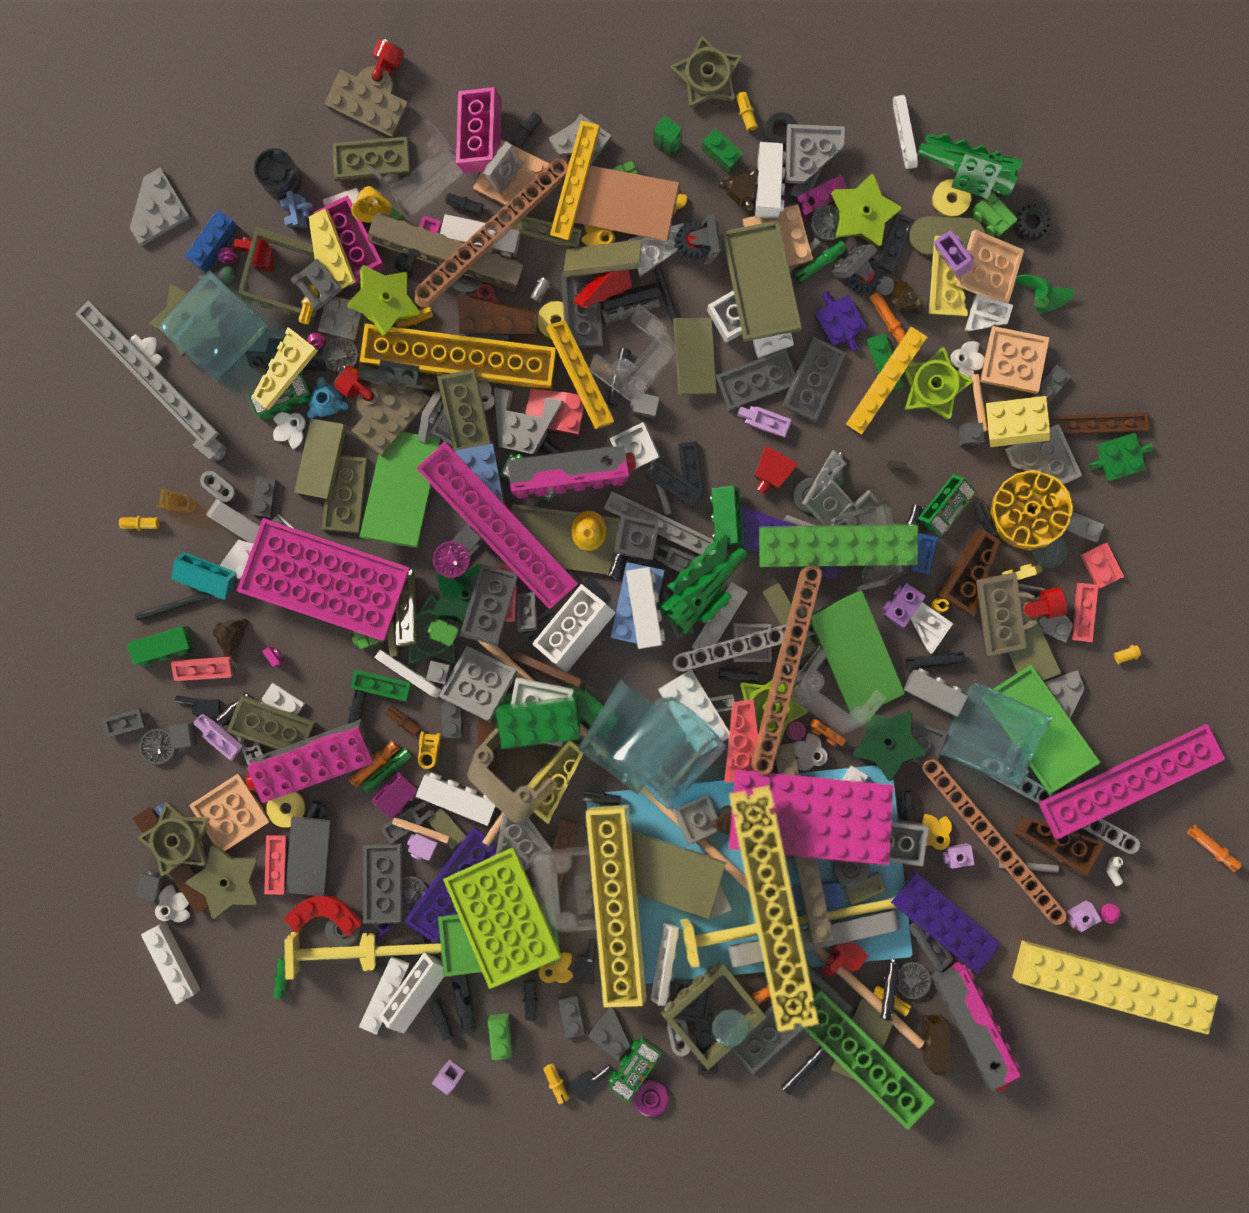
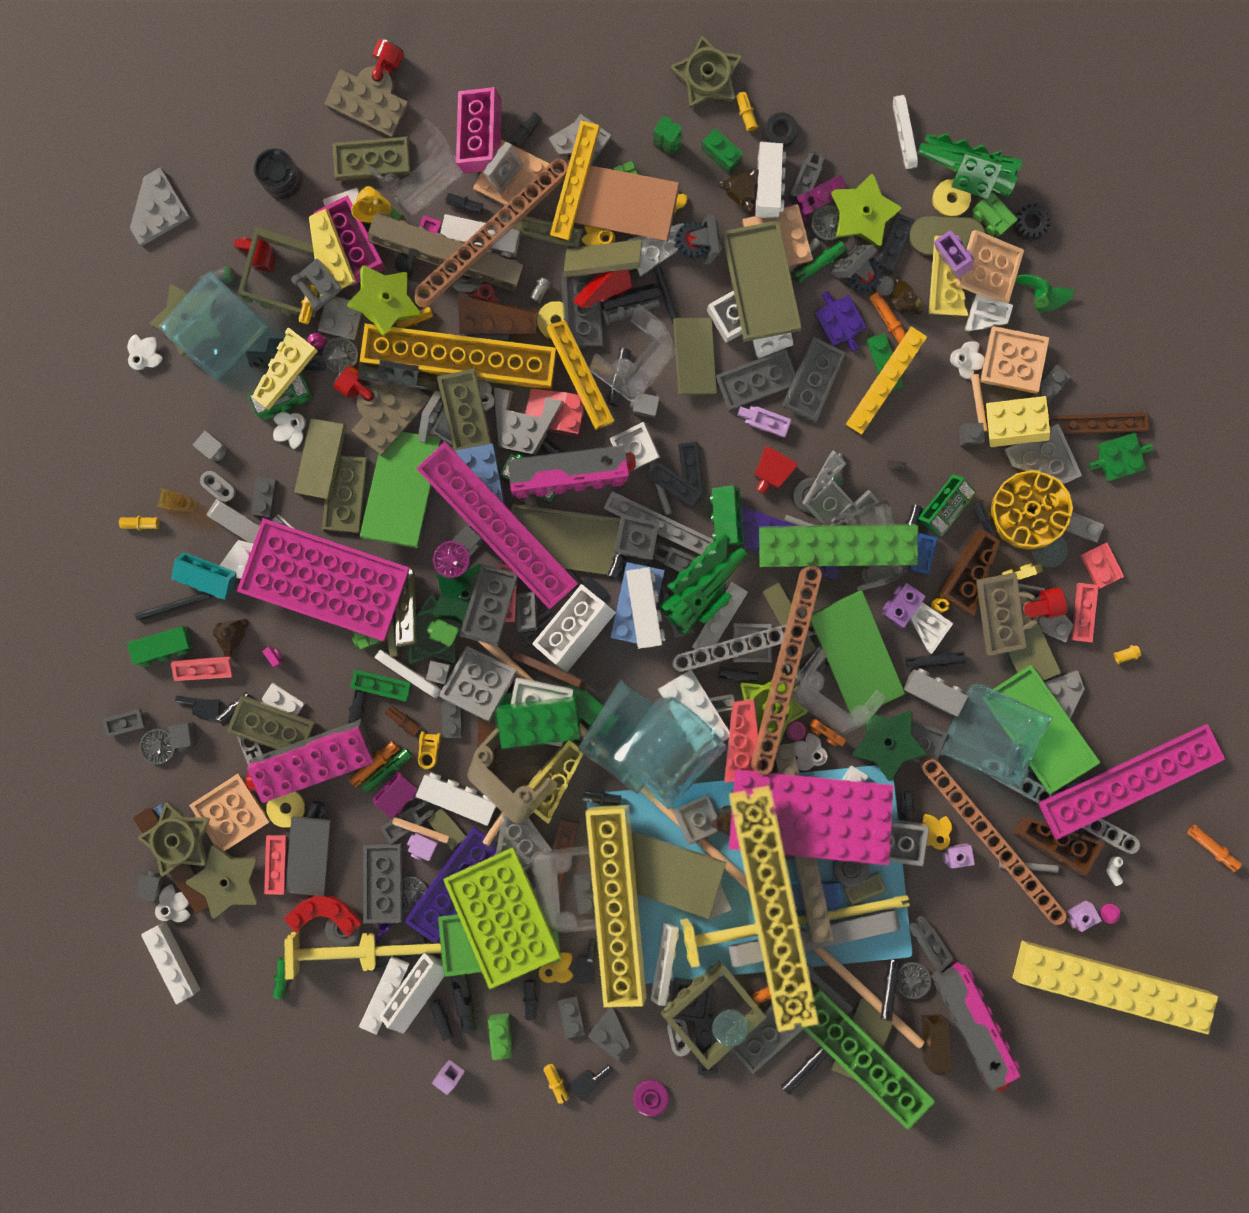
light grey plate [76,300,219,447] -> none
blue brick [184,210,239,273] -> none
lavender hinge [193,714,243,761] -> none
dark pink plate [218,247,237,265] -> none
medium blue hips [280,191,313,230] -> none
dark azure rock [307,377,349,419] -> none
yellow hat [571,511,607,551] -> none
brick [608,1035,662,1103] -> none
light grey plate [785,124,845,184] -> none
red brick [821,942,869,975] -> none
yellow axle [873,986,911,1016] -> none
dark purple plate [891,872,1001,975] -> none
lime plate [904,347,973,420] -> none

